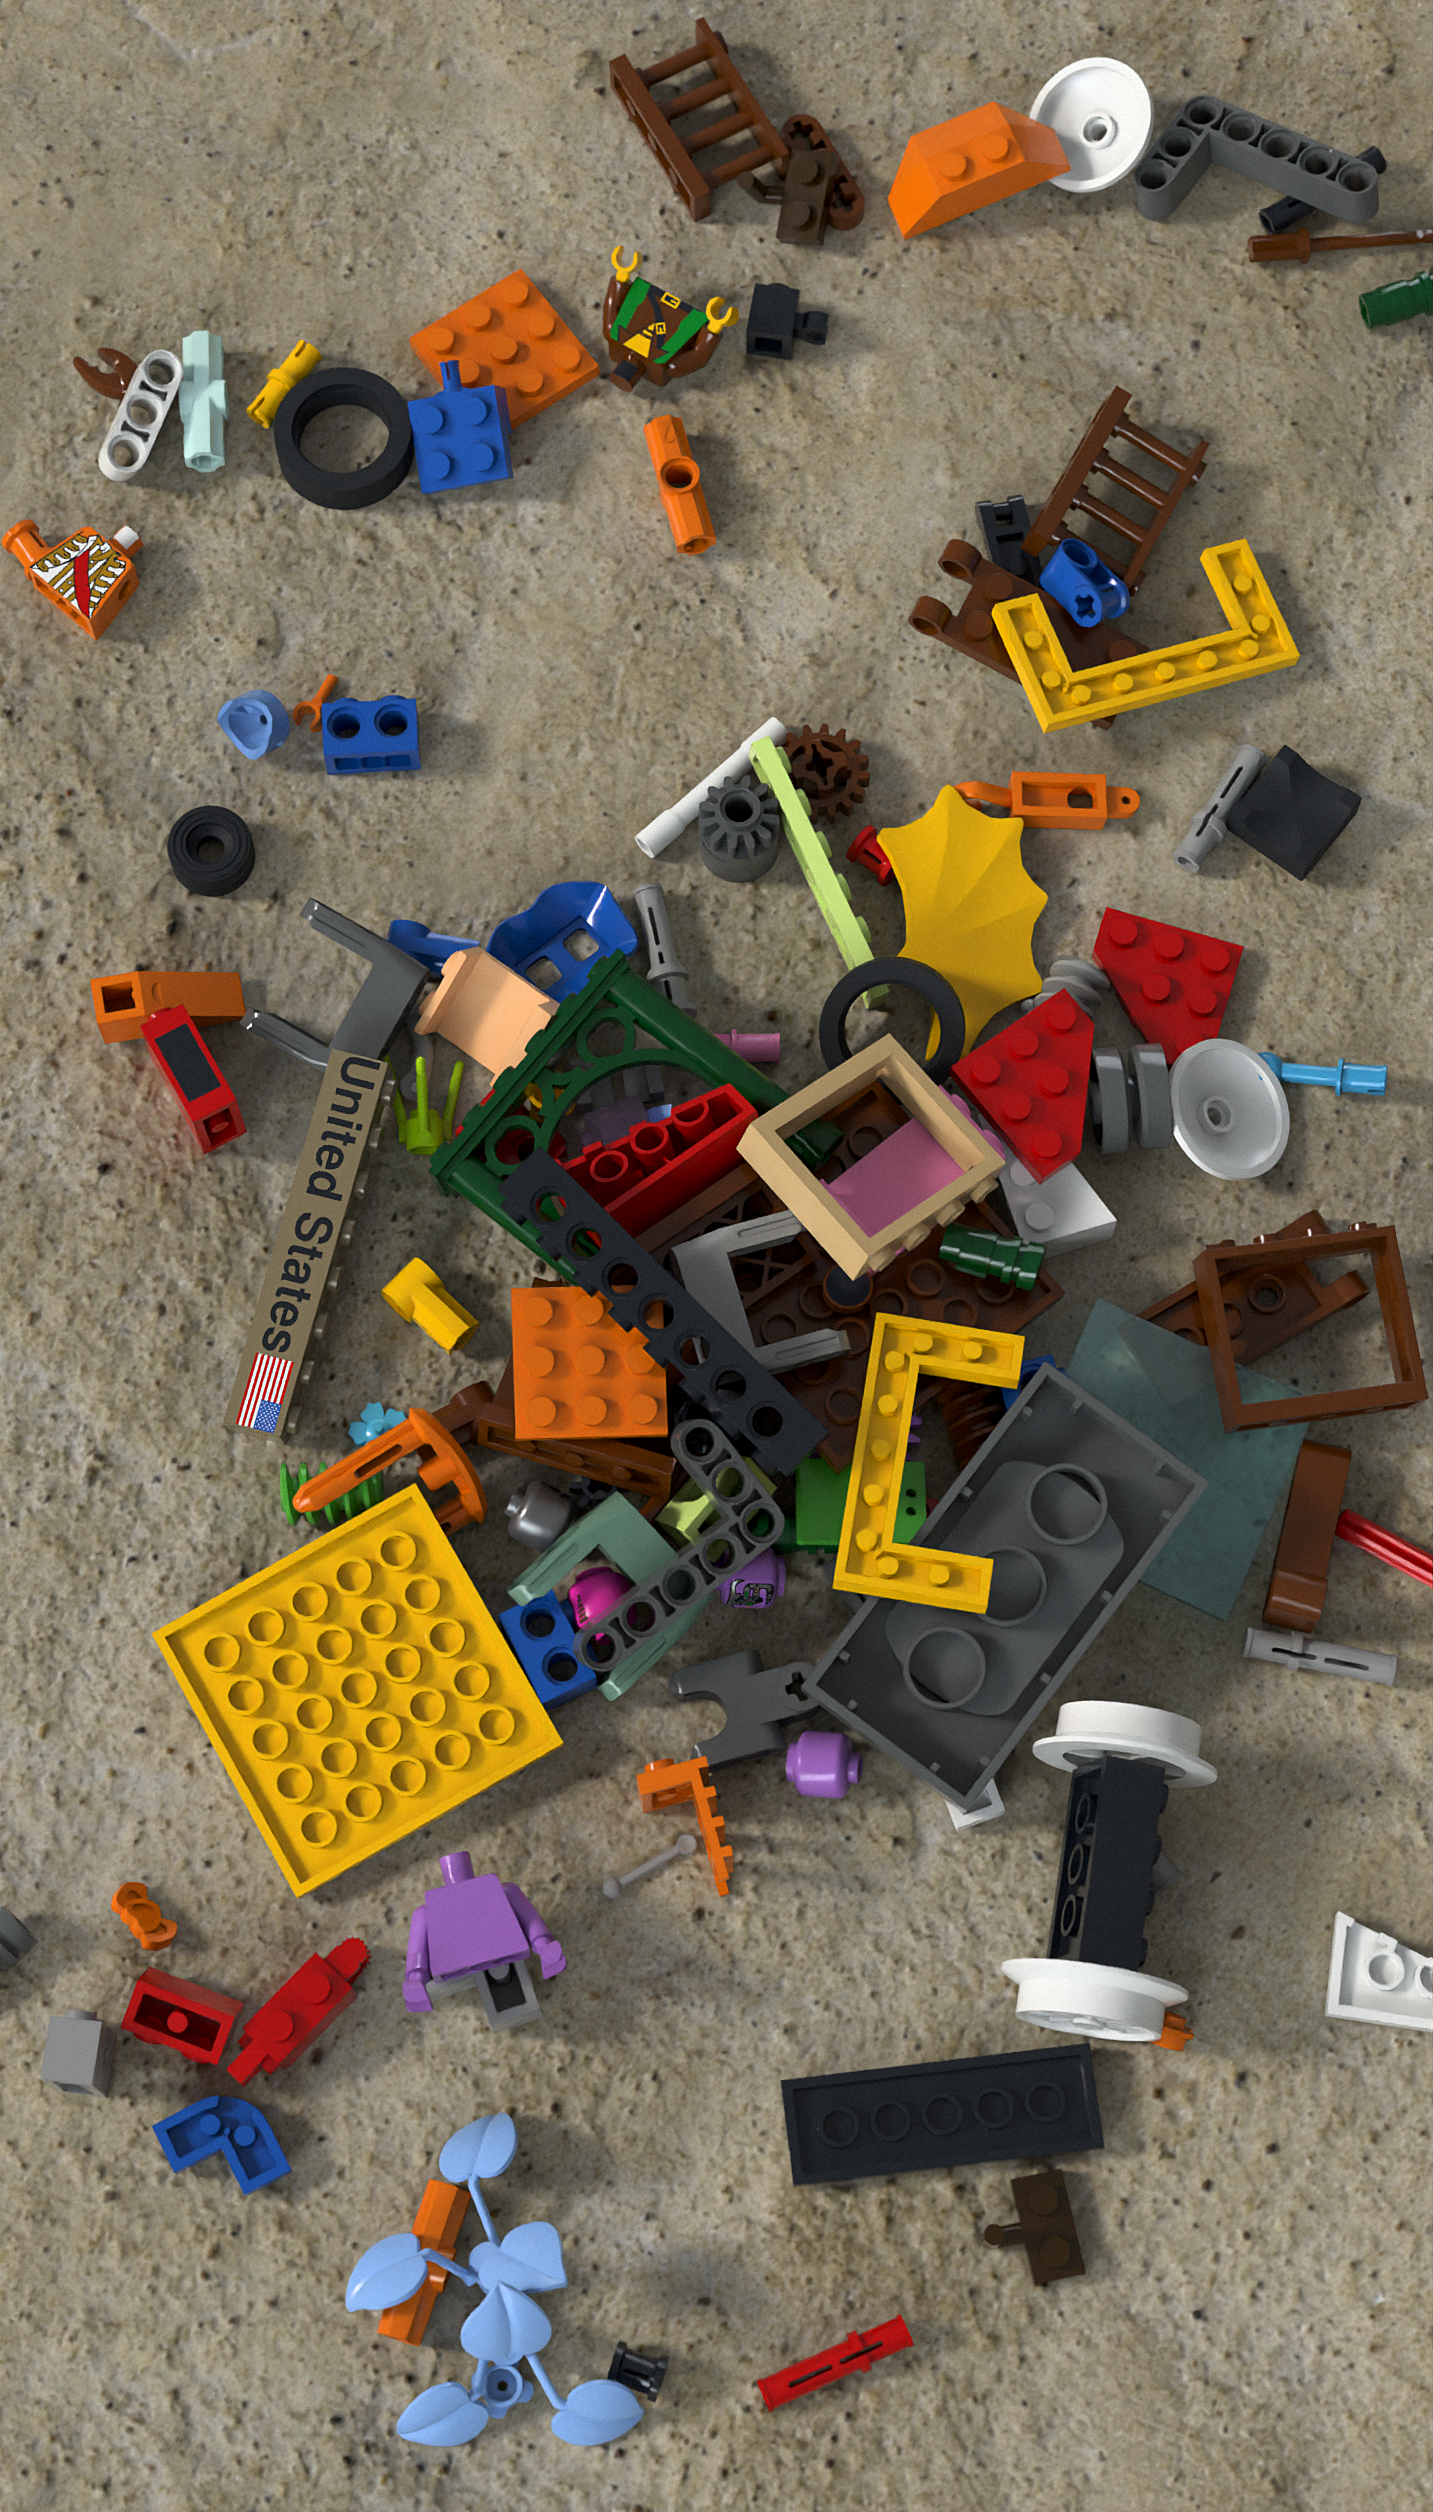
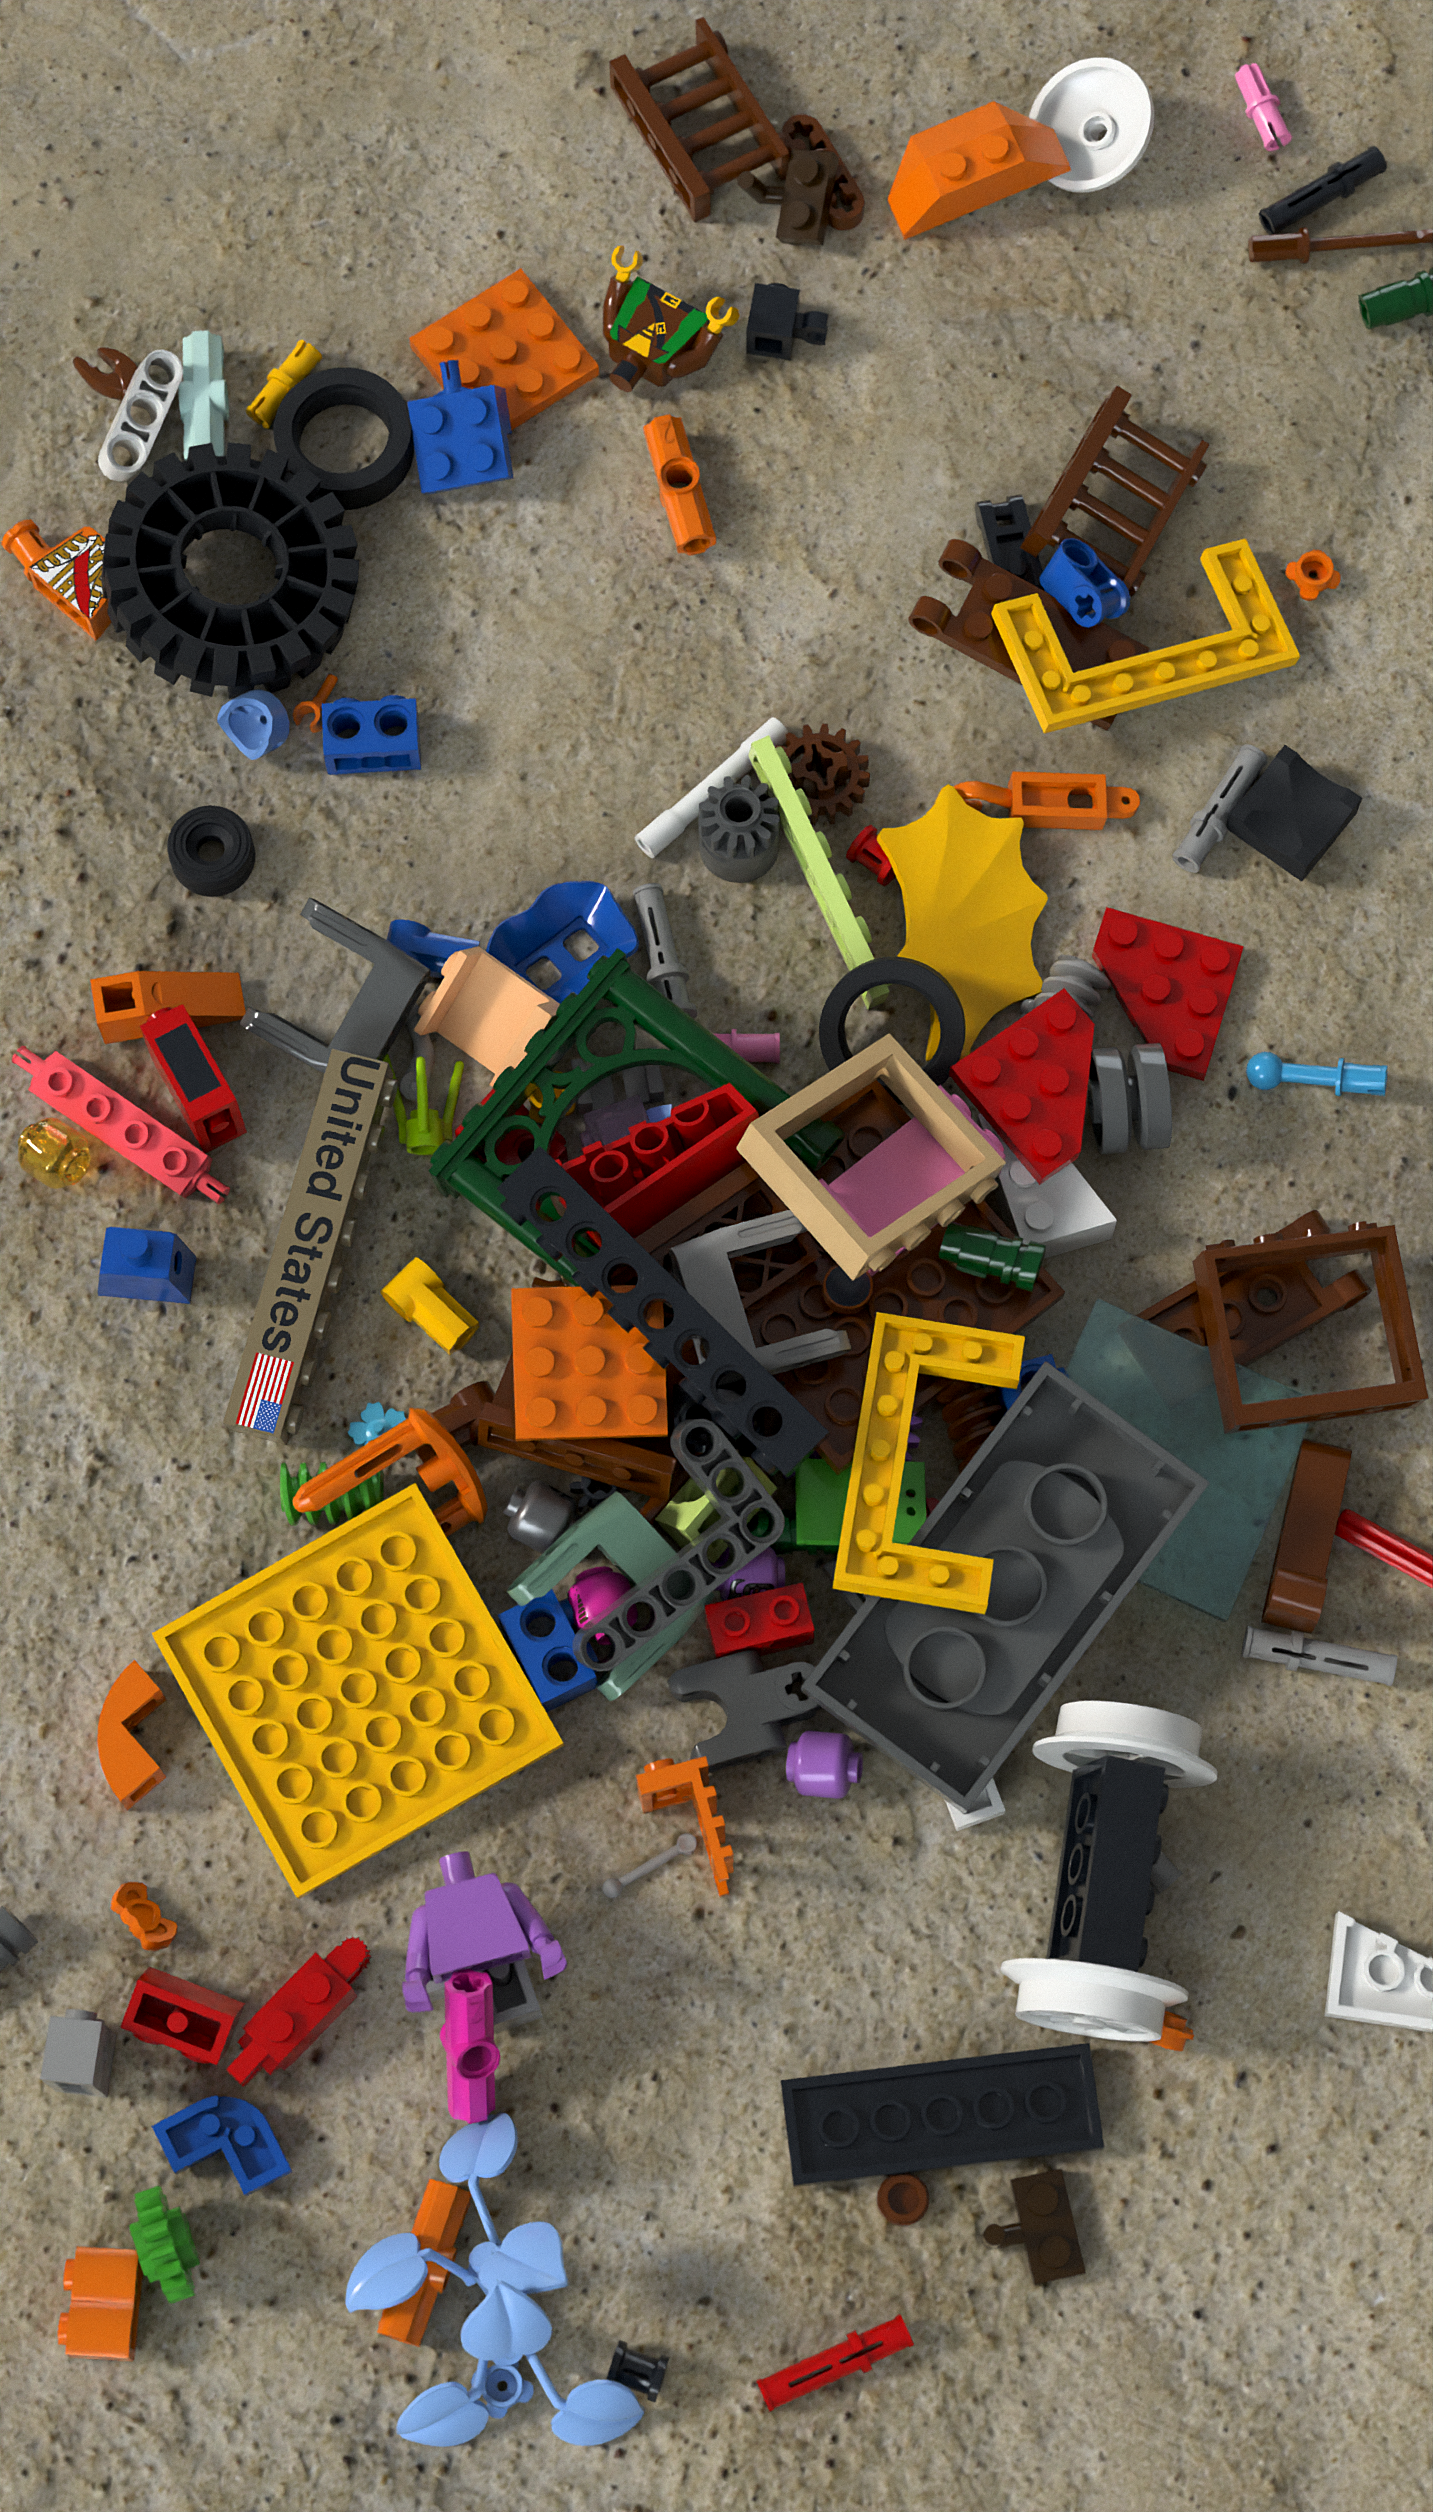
dark grey beam [1133,95,1379,223] -> none
white dish [1168,1039,1290,1181] -> none
none -> coral plate [12,1046,230,1205]
none -> clear yellow head [18,1117,91,1189]
none -> orange brick [58,2246,143,2362]
none -> orange brick [97,1660,167,1811]
none -> blue torso [98,1227,197,1304]
none -> black tyre [101,442,359,699]
none -> bright green gear [129,2185,200,2304]
none -> dark pink piece [439,1968,501,2124]
none -> red brick [704,1582,815,1659]
none -> reddish brown tile [877,2173,929,2227]
none -> bright pink axle [1235,63,1292,151]
none -> orange plate [1285,550,1341,601]

